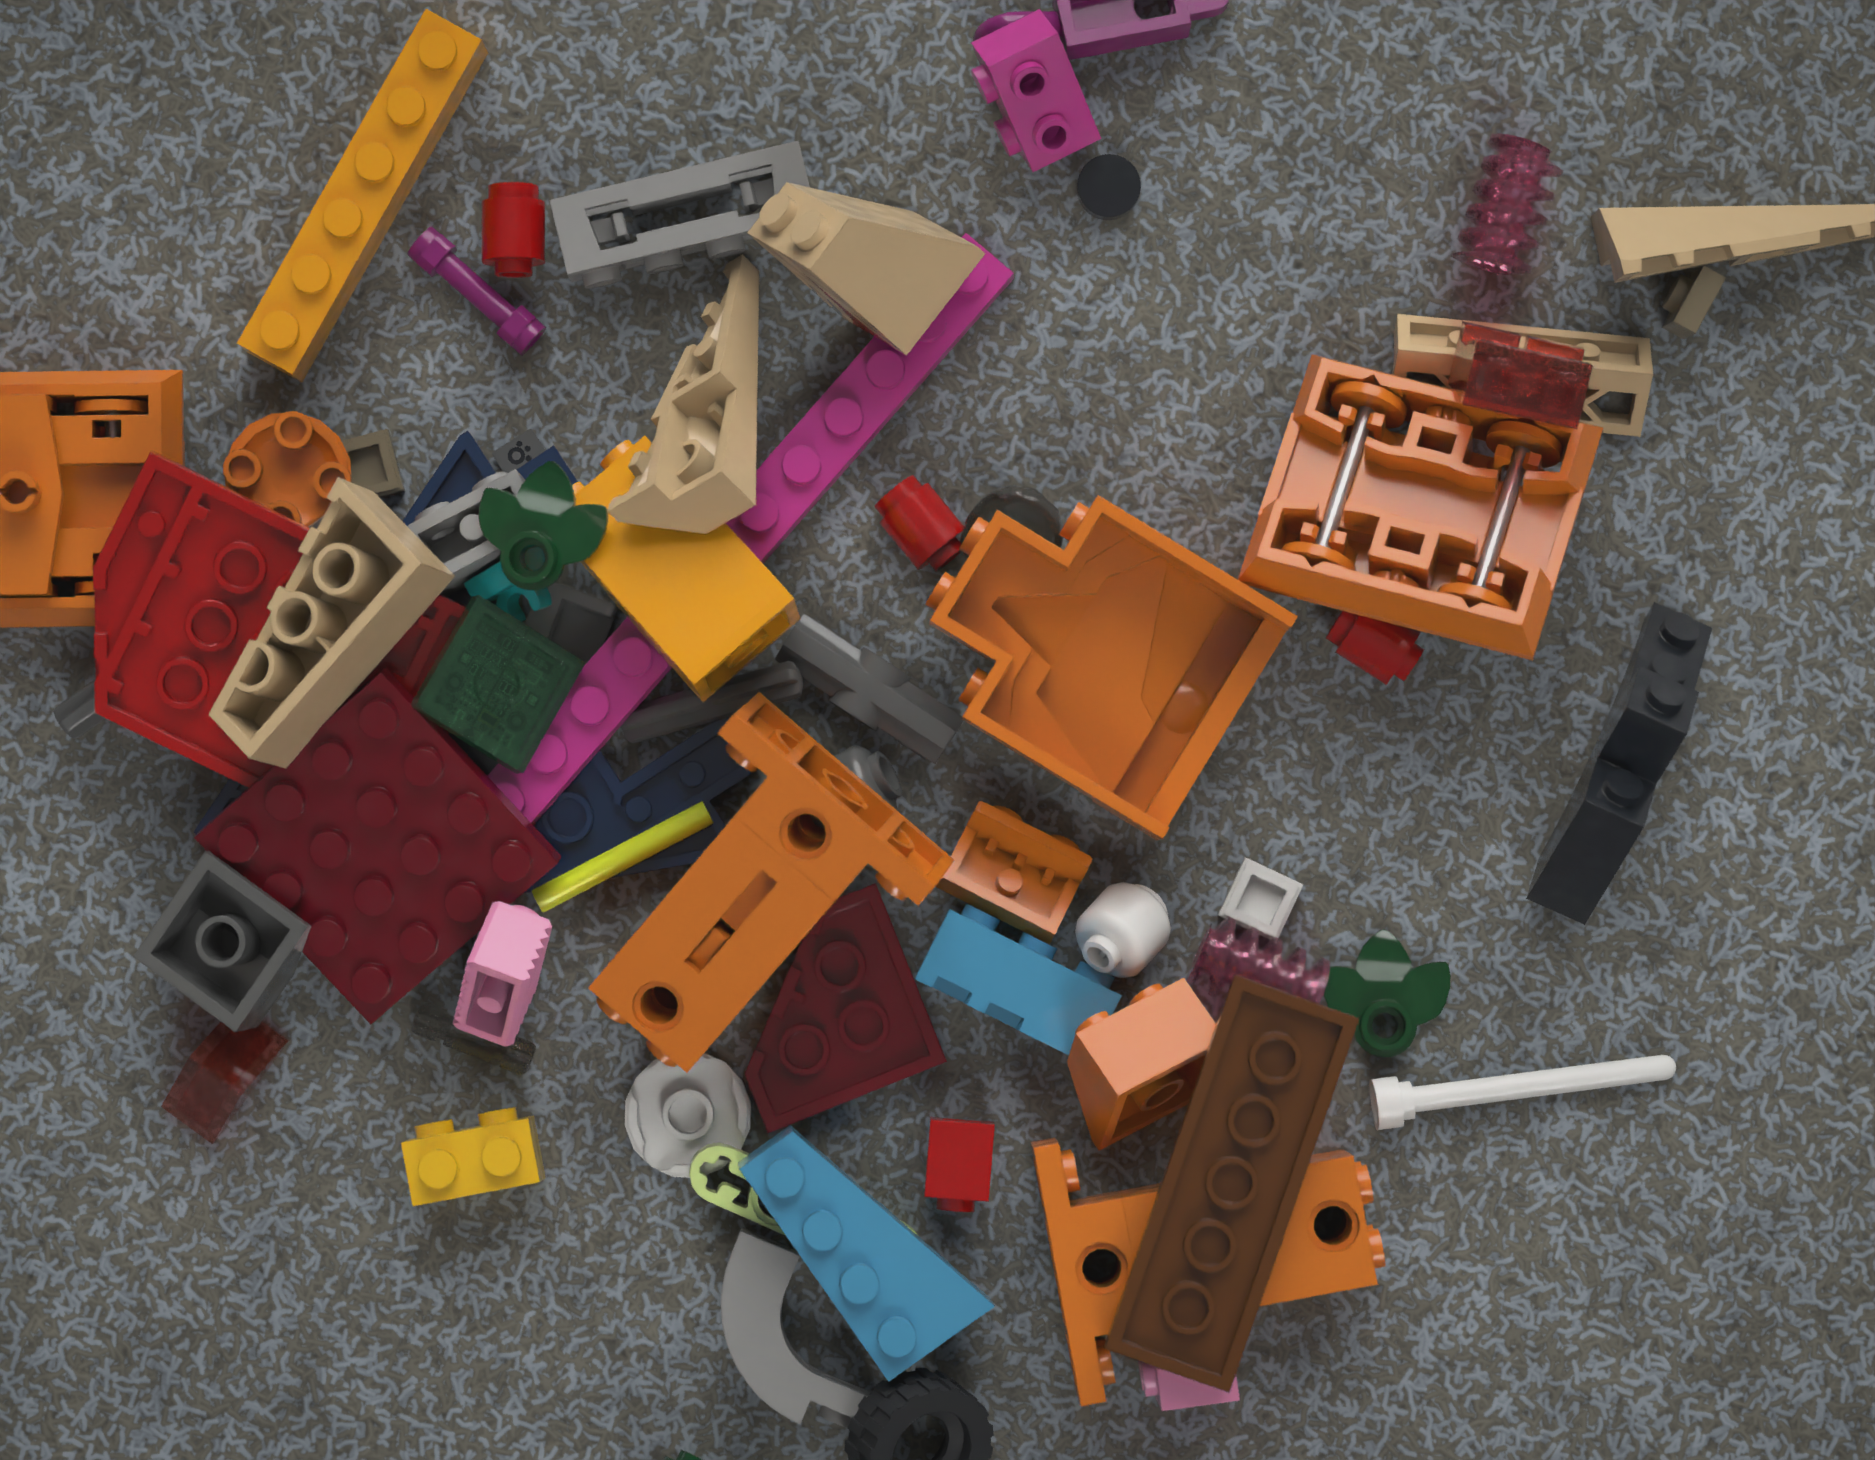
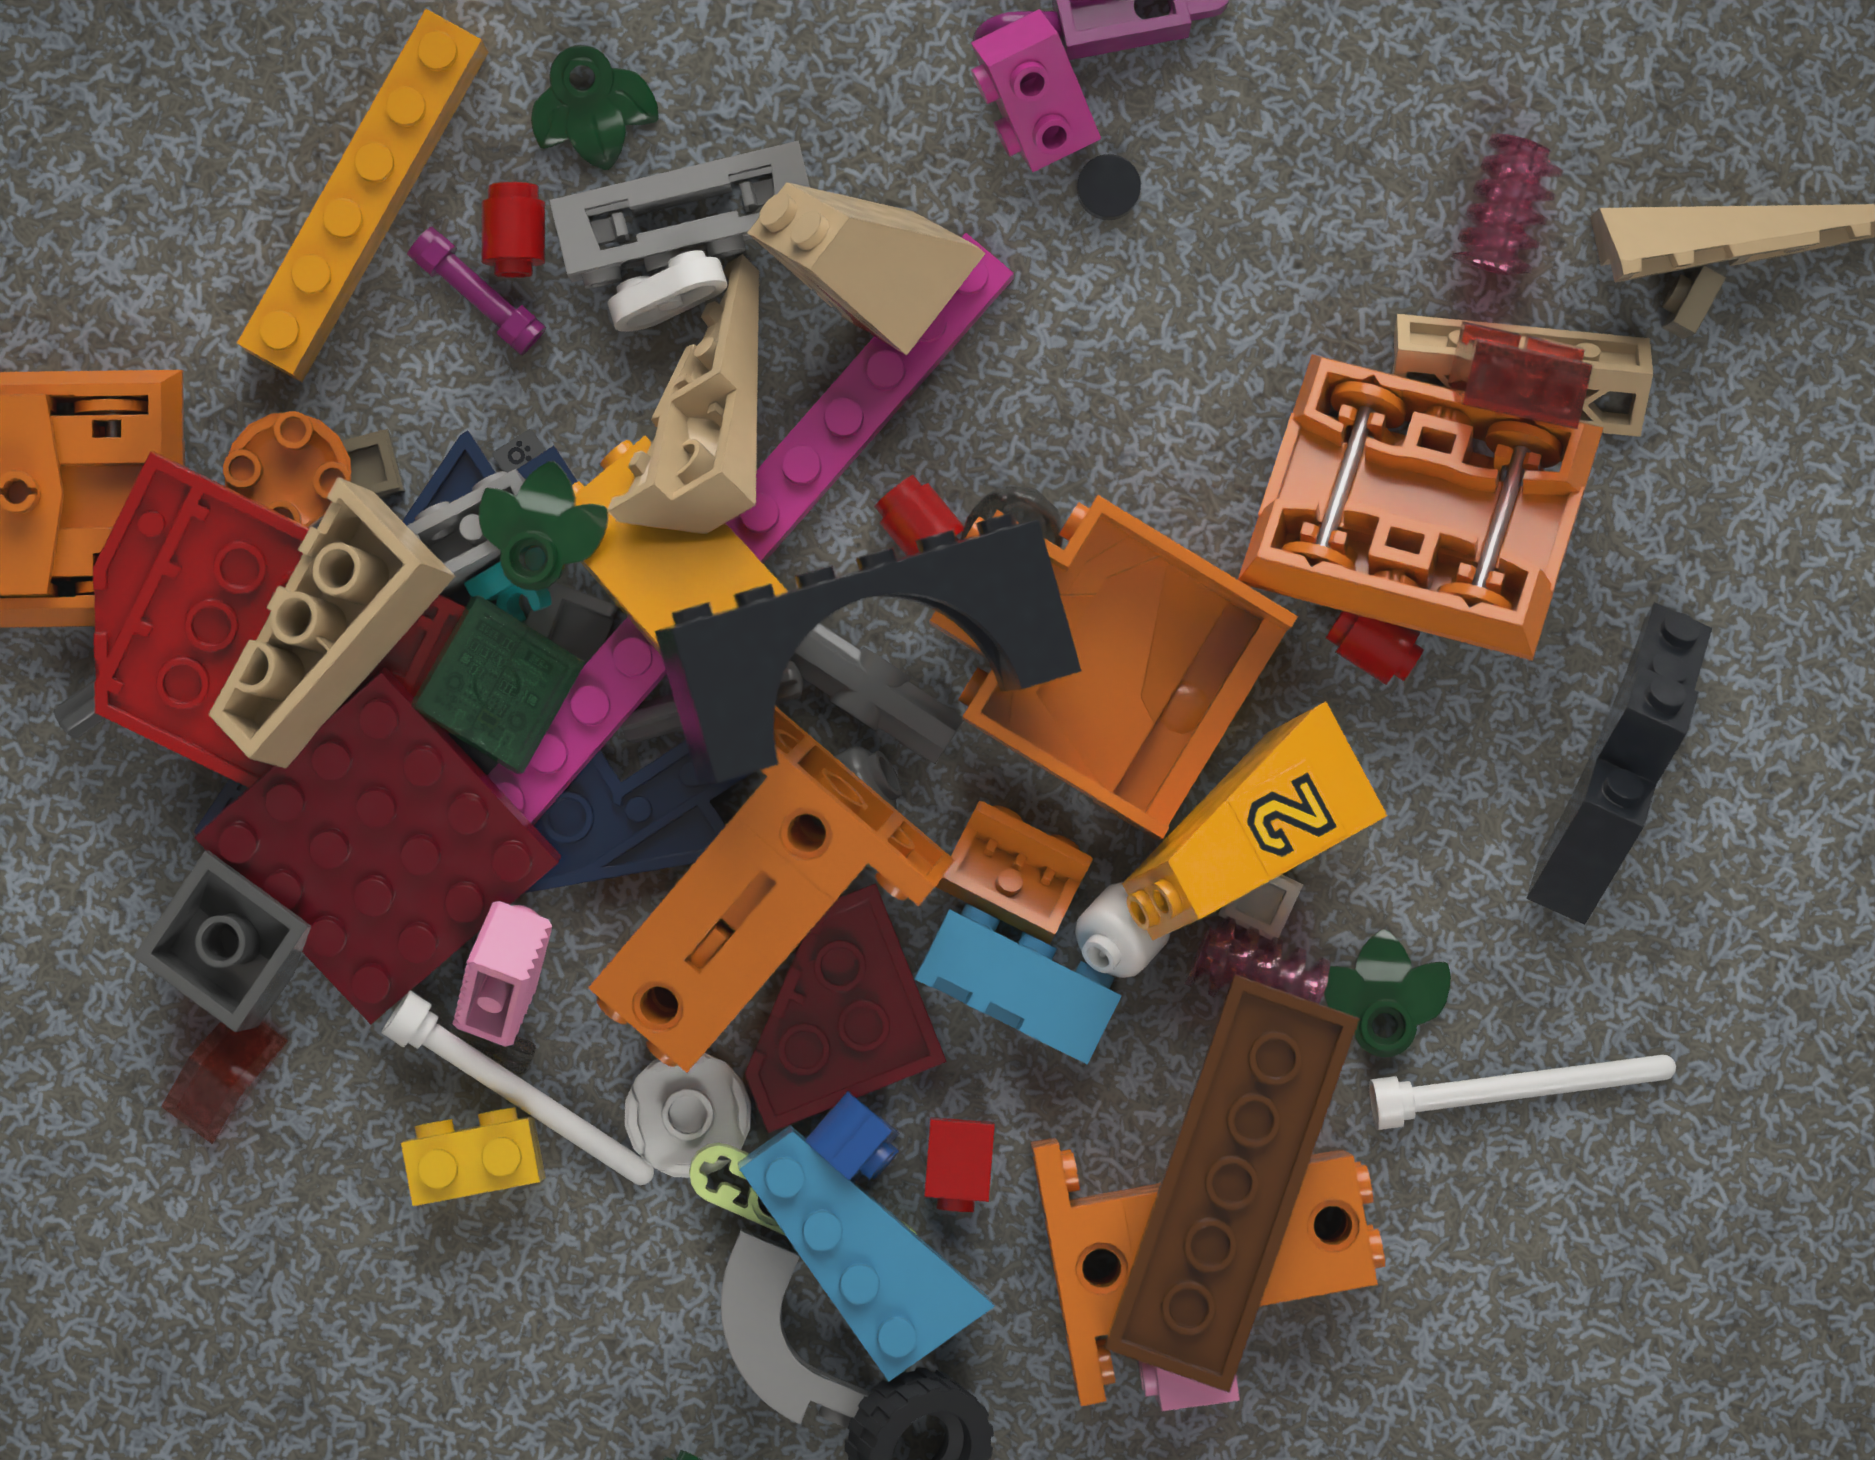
neon yellow bar [531,801,714,913] -> none
orange slope [1067,978,1216,1151] -> none
none -> white piece [381,990,654,1185]
none -> dark green plate [531,45,659,170]
none -> white plate [608,250,728,332]
none -> black arch [655,512,1082,784]
none -> blue plate [805,1091,900,1181]
none -> light orange slope [1122,701,1388,941]

